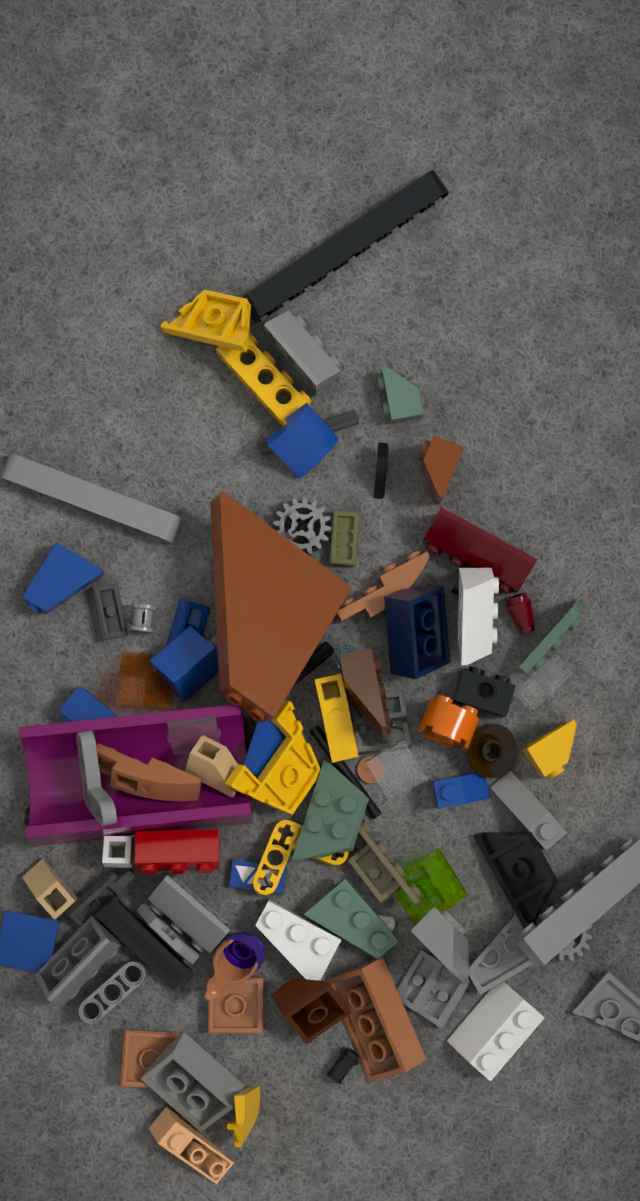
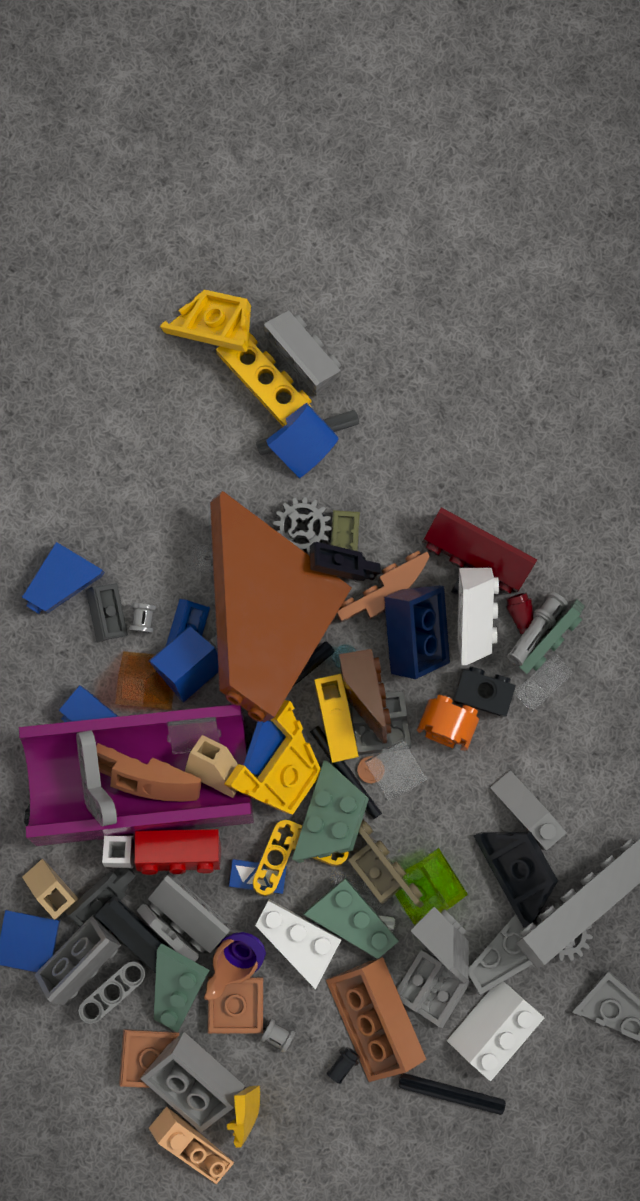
light grey beam [0,453,182,544] -> none
black beam [243,170,449,323] -> none
reddish brown slope [271,978,351,1044] -> none
black tile [374,442,389,499] -> none
sand green slope [377,367,423,424] -> none
dark orange slope [418,435,464,504] -> none
blue slope [432,773,490,808] -> none
dark brown dish [466,724,517,778] -> none
yellow slope [522,720,577,779] -> none
none -> sand green wing [154,943,210,1033]
none -> light grey bush [260,1019,296,1054]
none -> black hinge [310,542,381,581]
none -> black axle [398,1073,506,1115]
none -> light grey pin [507,592,568,666]

